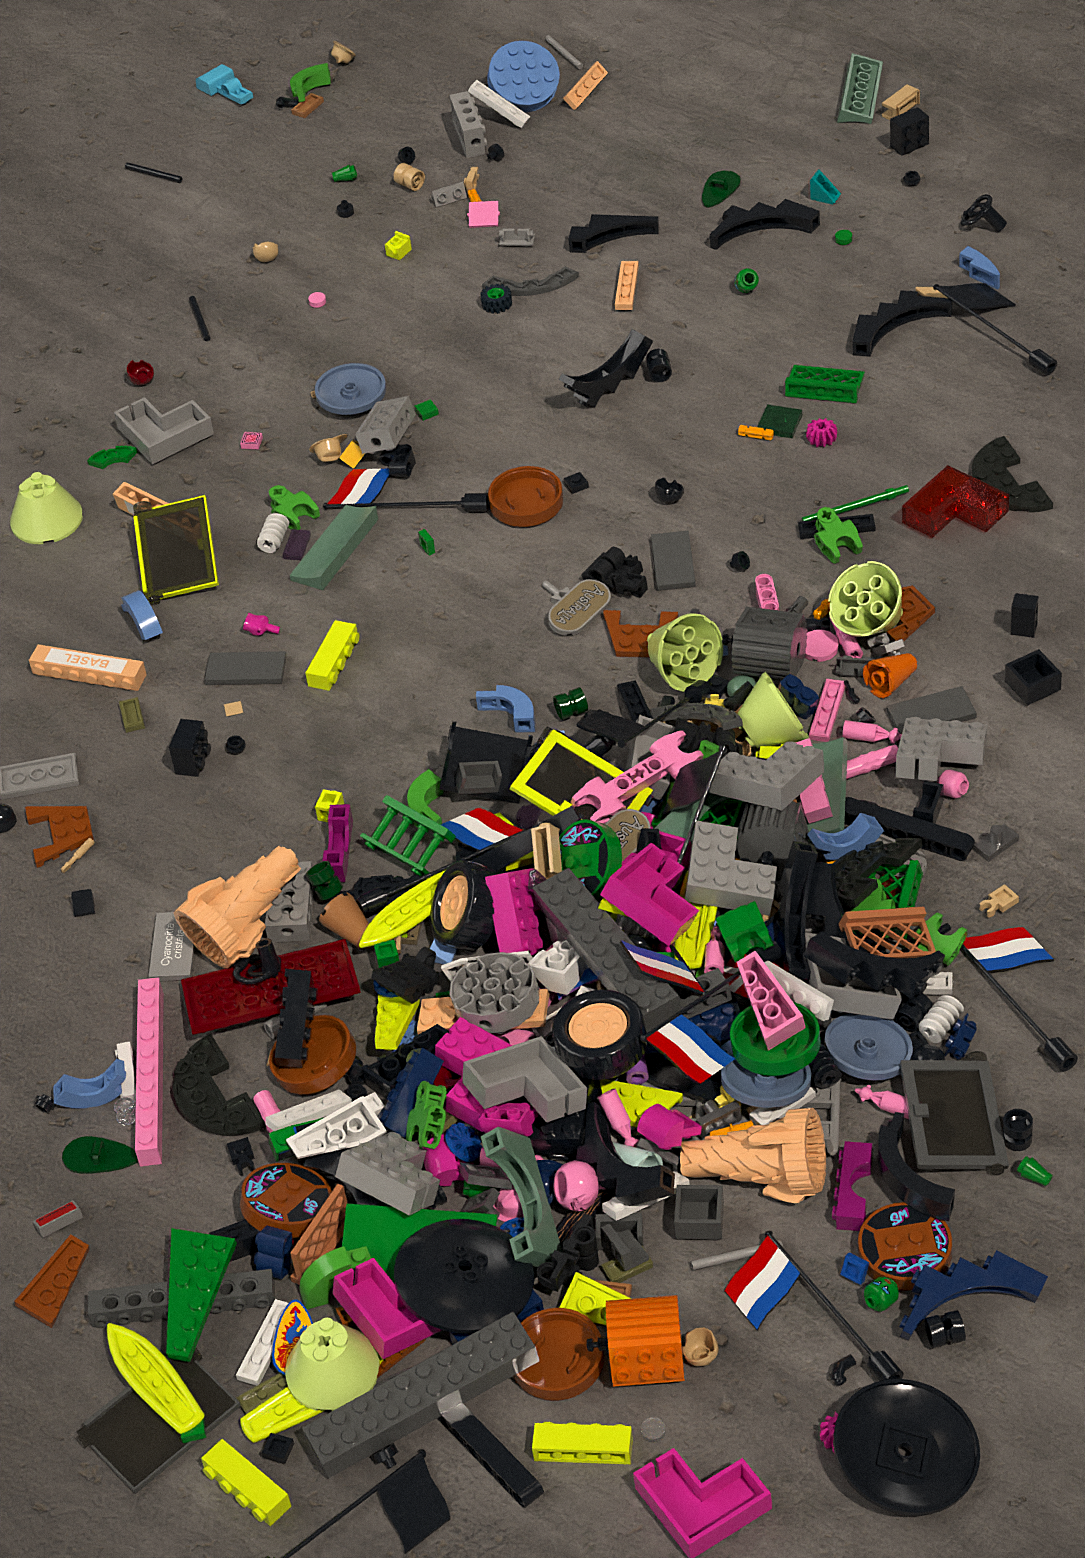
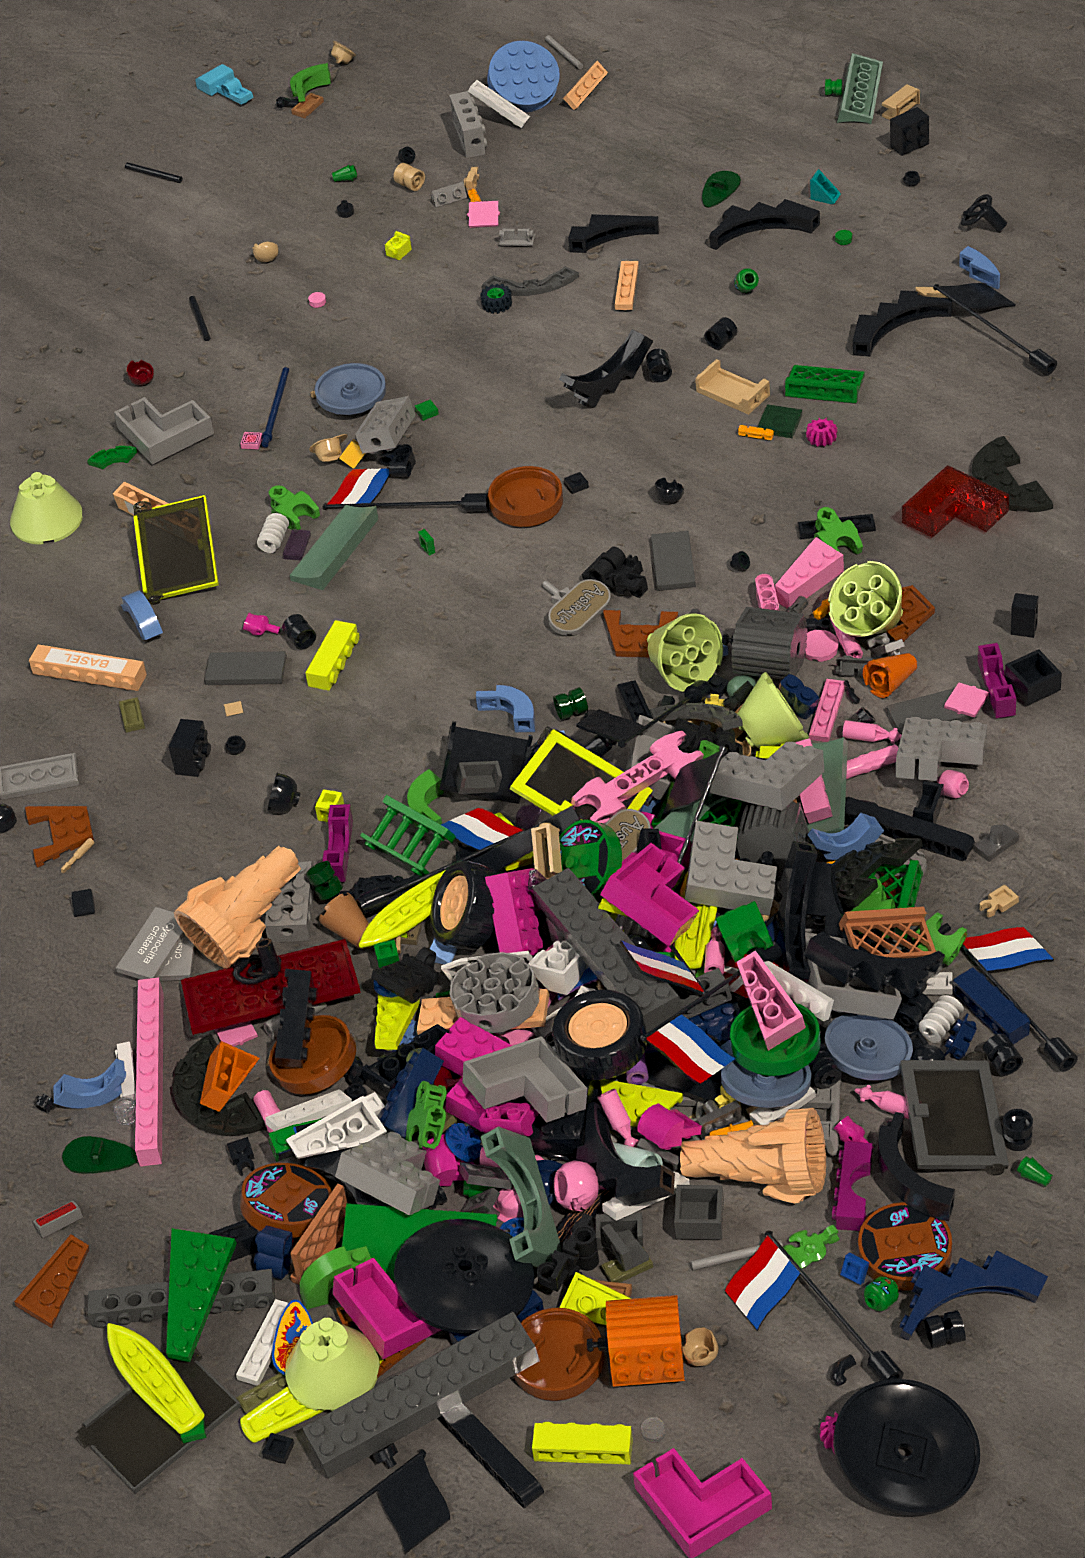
neon yellow brick [201,1439,292,1526] -> none
black tile [487,144,504,161] -> none
green bar [801,485,909,521] -> none
none -> light grey tile [116,907,185,979]
none -> orange wedge [200,1041,260,1112]
none -> bright pink piece [214,1021,258,1046]
none -> dark blue bar [261,367,289,448]
none -> black cylinder [267,773,301,814]
none -> black wheel [282,614,316,650]
none -> tan panel [695,359,770,415]
none -> black wheel [704,317,738,350]
none -> bright pink wedge [775,537,844,609]
none -> bright green piece [783,1225,840,1269]
none -> green wheel [825,79,842,96]
none -> dark pink piece [834,1116,874,1150]
none -> bright pink piece [944,683,989,718]
none -> dark blue brick [952,967,1030,1044]
none -> magenta arch [978,643,1016,718]
none -> black wheel [983,1033,1023,1076]

